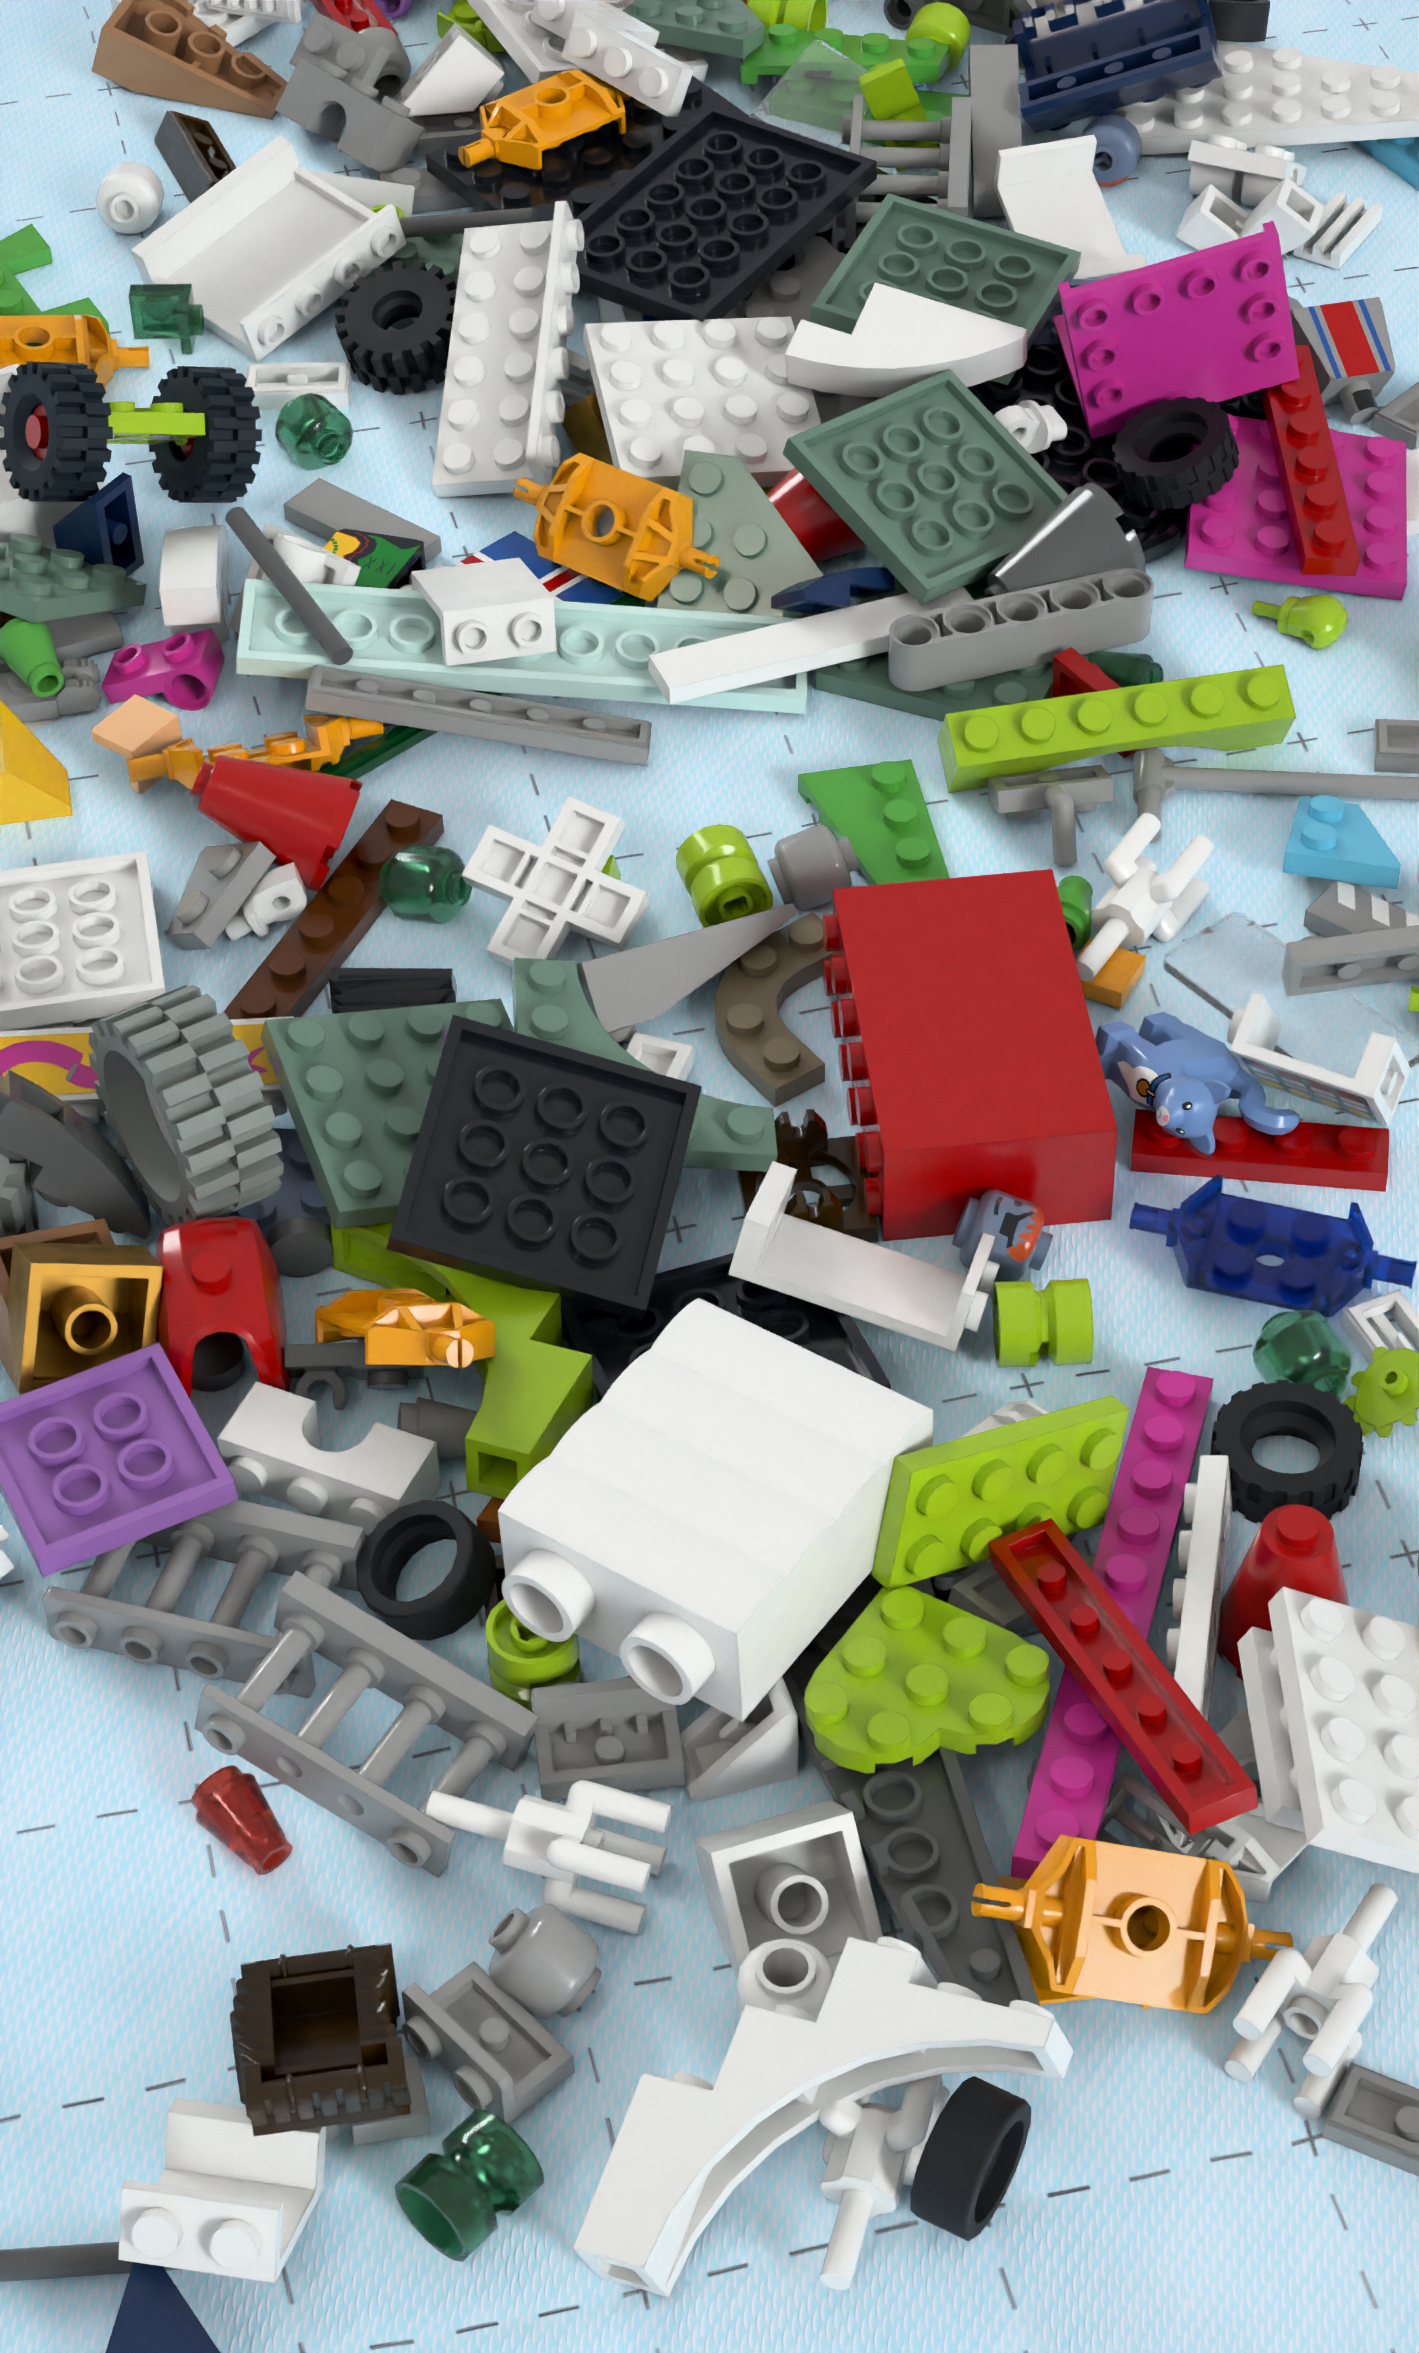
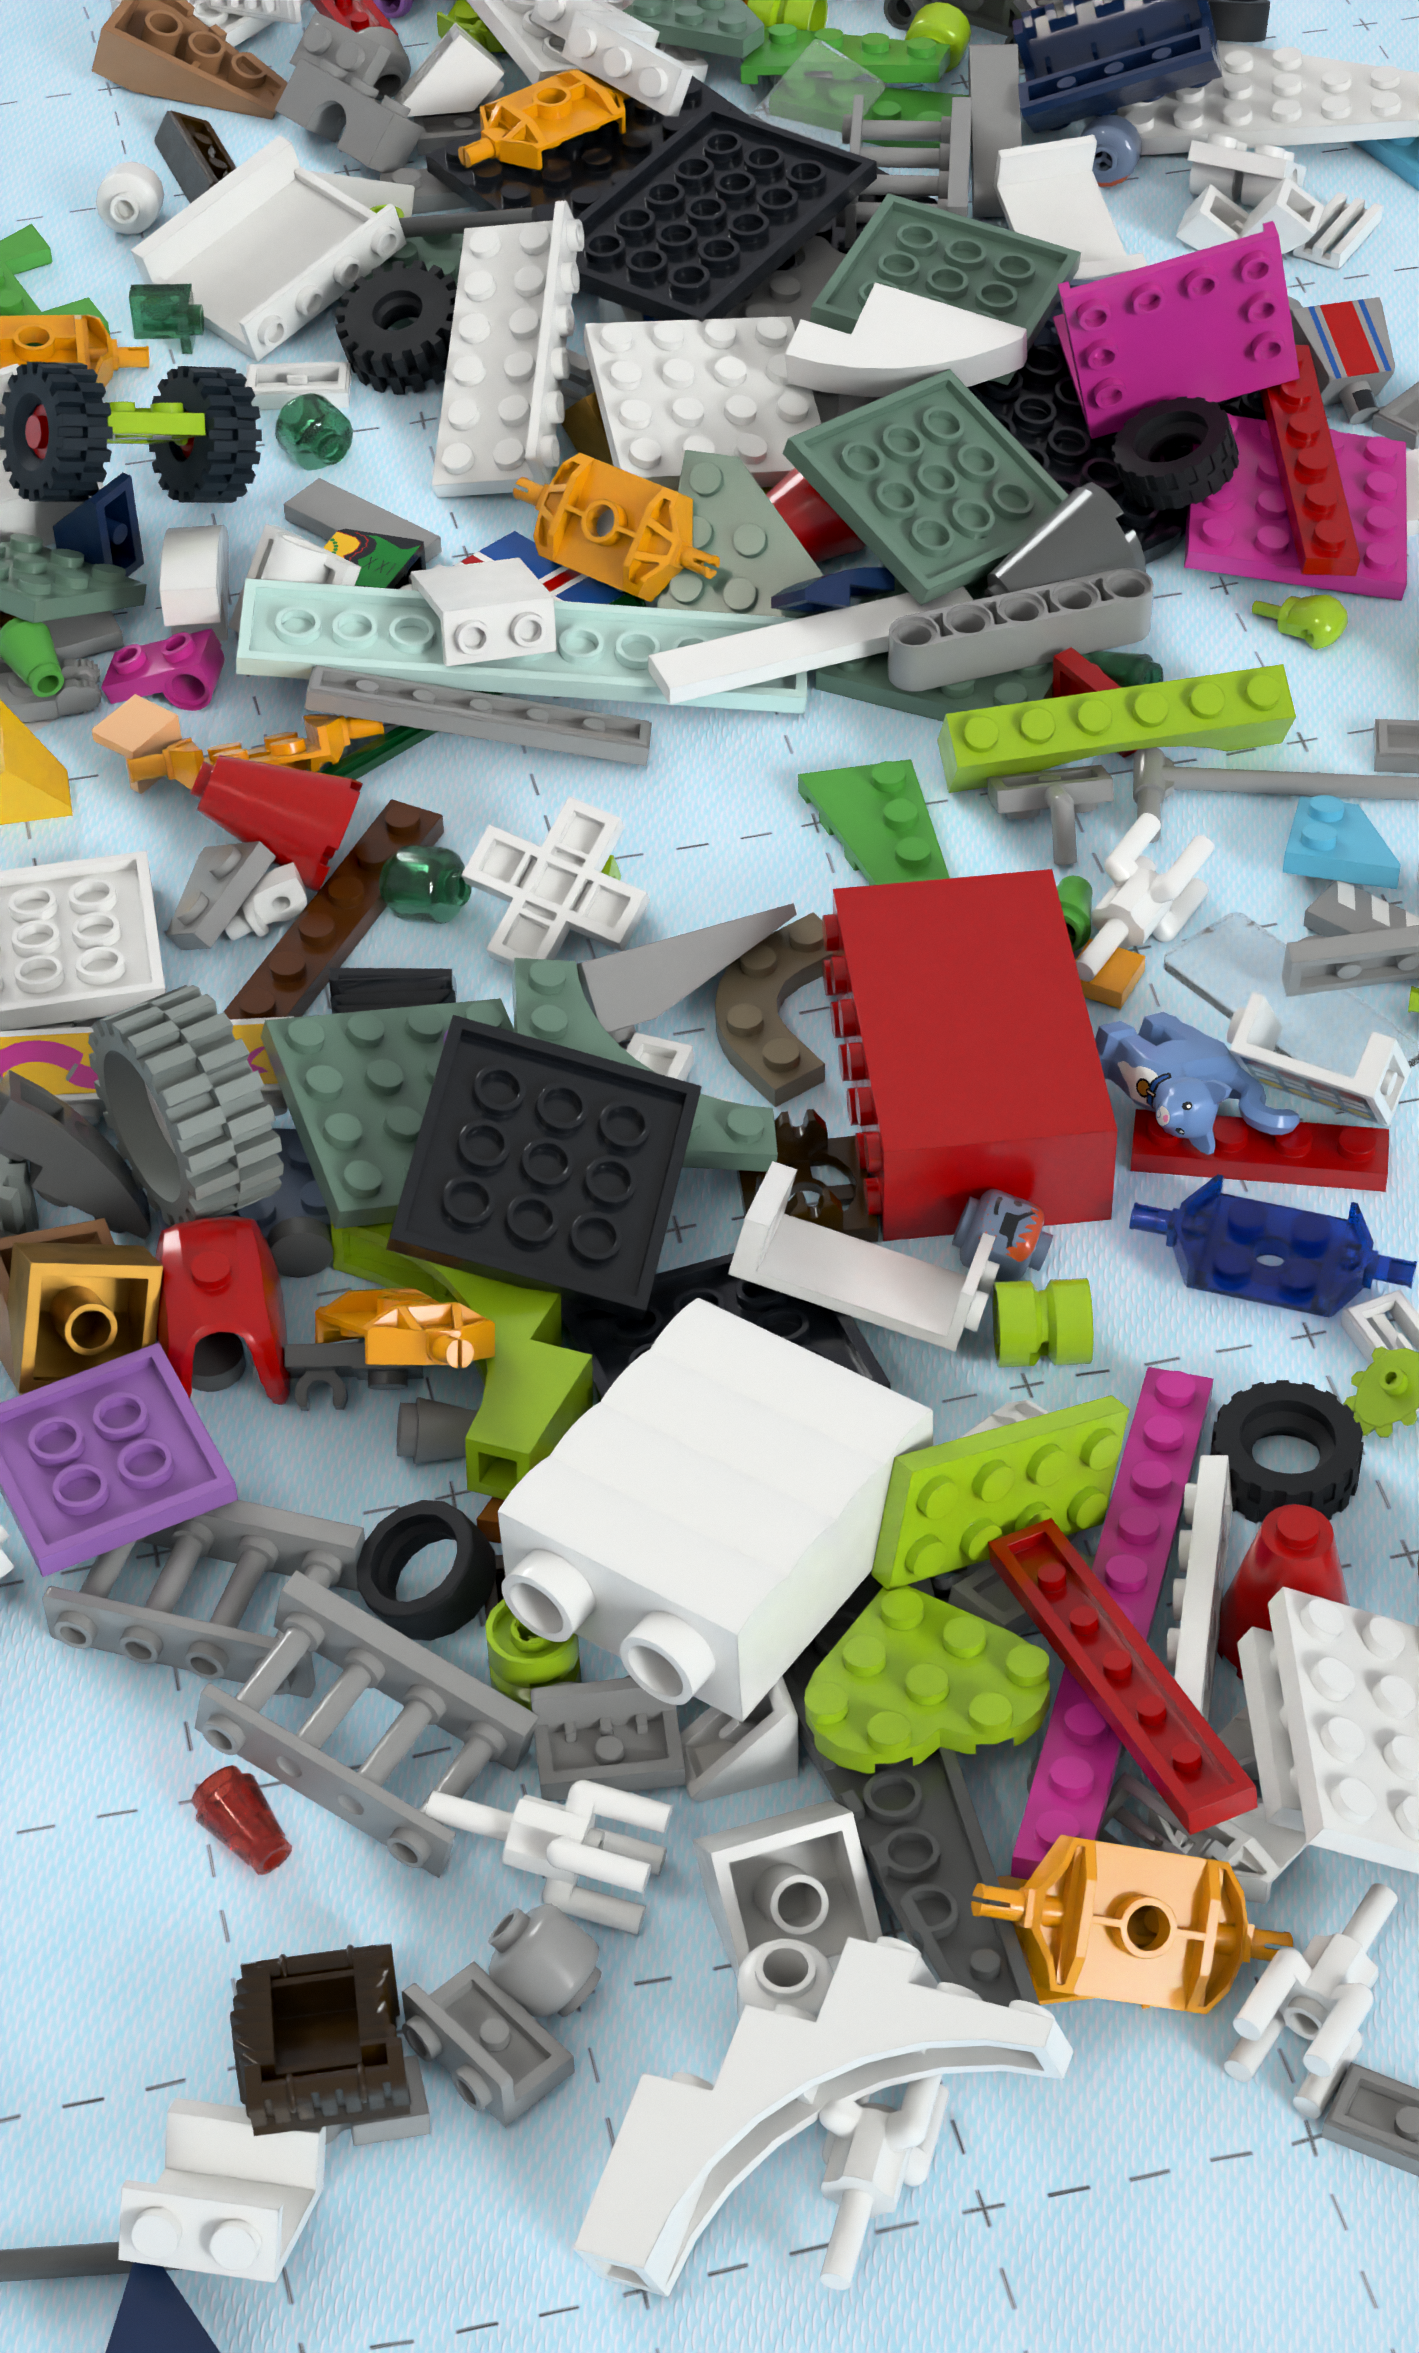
white arch [217,1381,441,1535] -> none
dark grey bar [225,507,353,665] -> none
clear green wheel [394,2109,544,2262] -> none
lime wheel [676,824,773,928] -> none
light grey head [767,824,860,911] -> none
lime bracket [857,58,940,173] -> none
black tyre [910,2076,1031,2241] -> none
white piece [994,400,1067,454] -> none
clear green head [1252,1309,1352,1398] -> none

